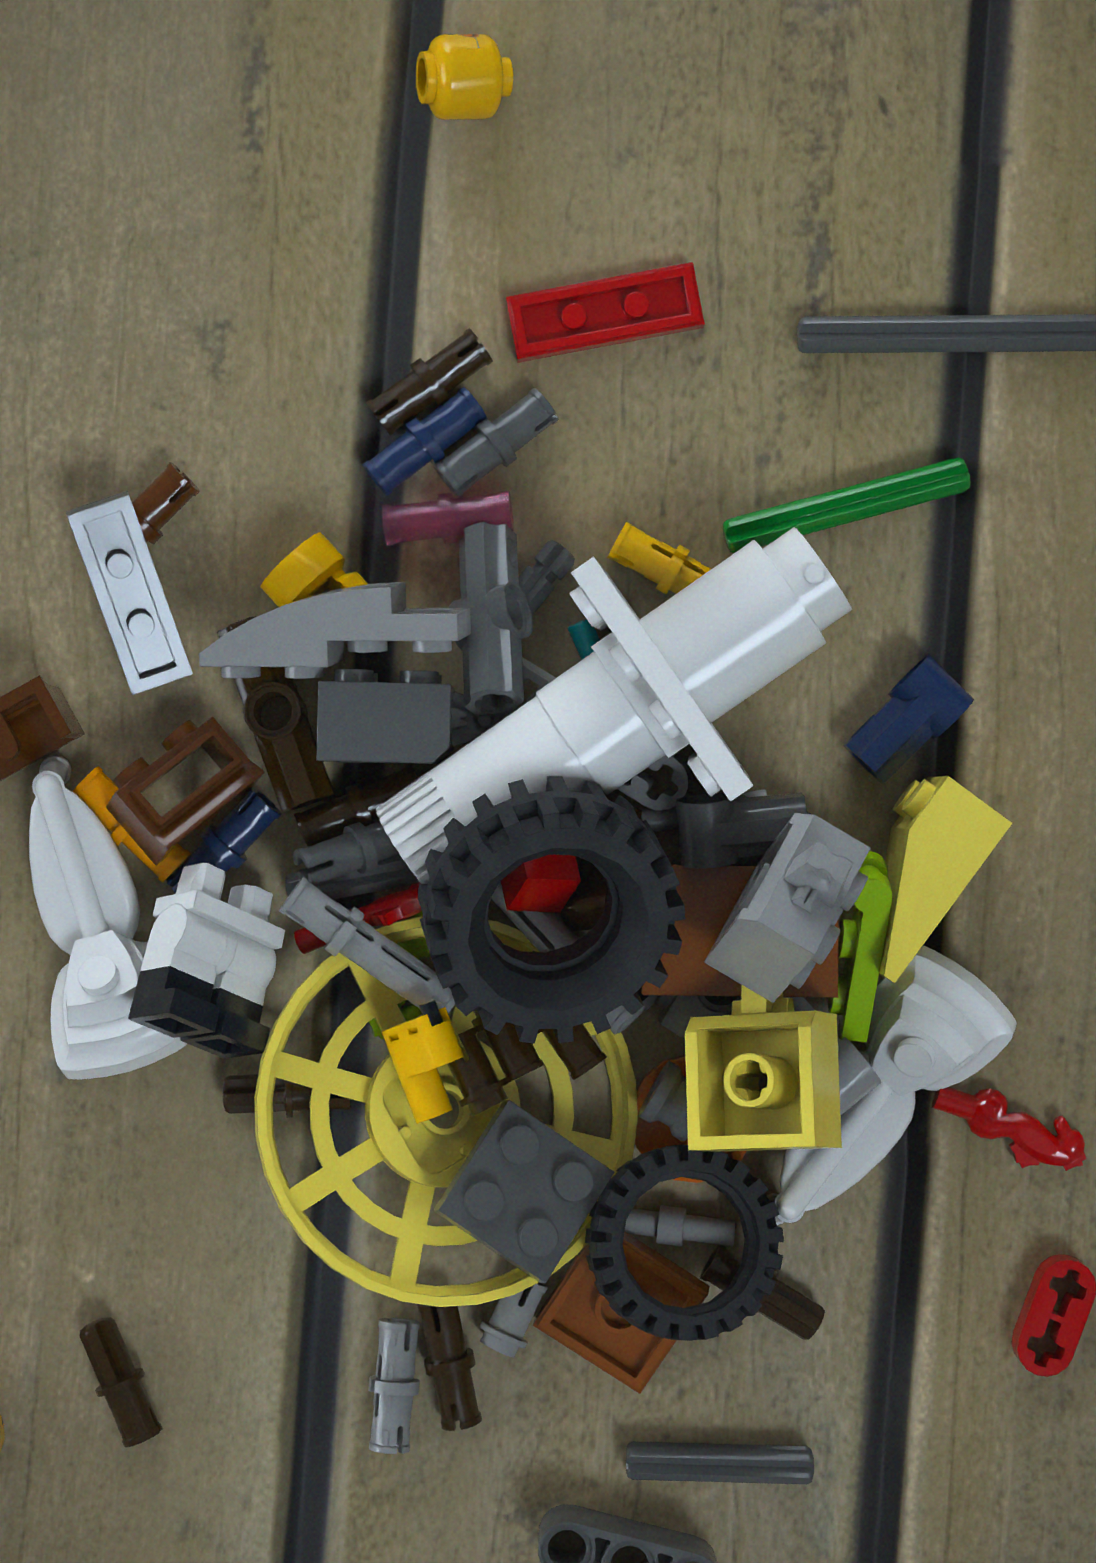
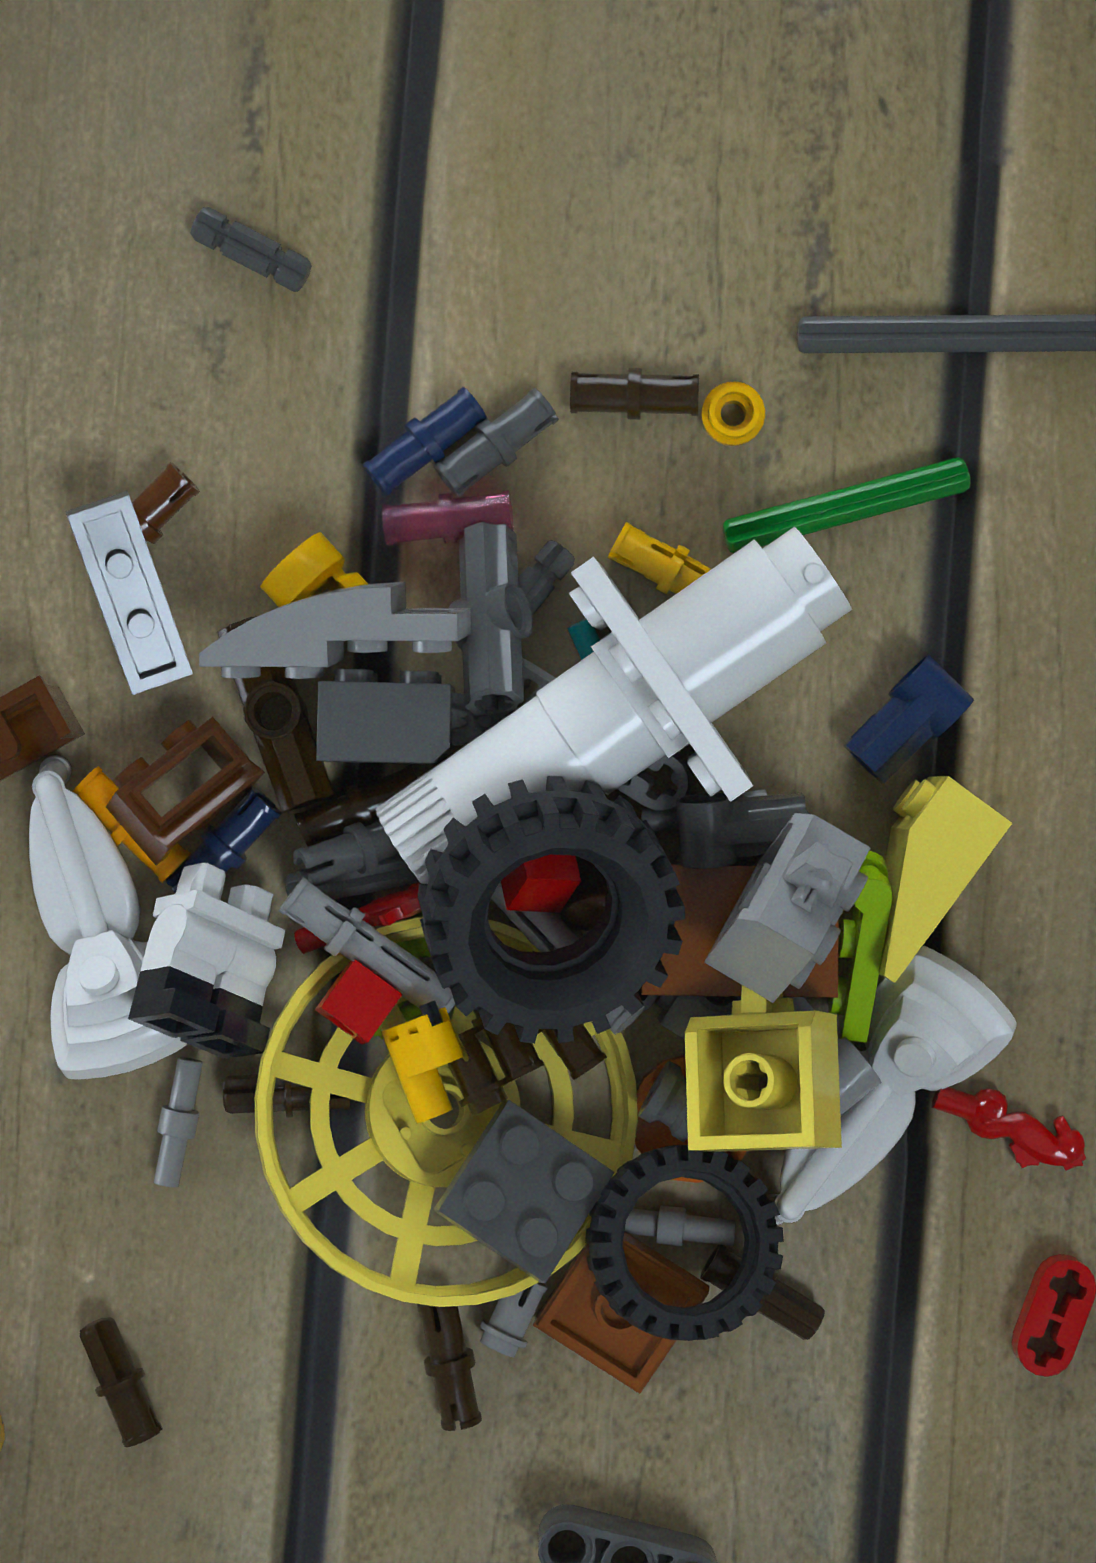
dark brown pin [366,328,493,436] -> none
light grey pin [368,1318,420,1454] -> none
yellow head [416,34,513,120] -> none
red tile [506,262,705,363] -> none
dark grey axle [626,1441,814,1485] -> none
none -> light grey bar [153,1057,203,1187]
none -> dark grey axle [190,207,312,292]
none -> red piece [315,959,403,1045]
none -> dark brown pin [570,368,699,420]
none -> yellow plate [701,381,765,446]

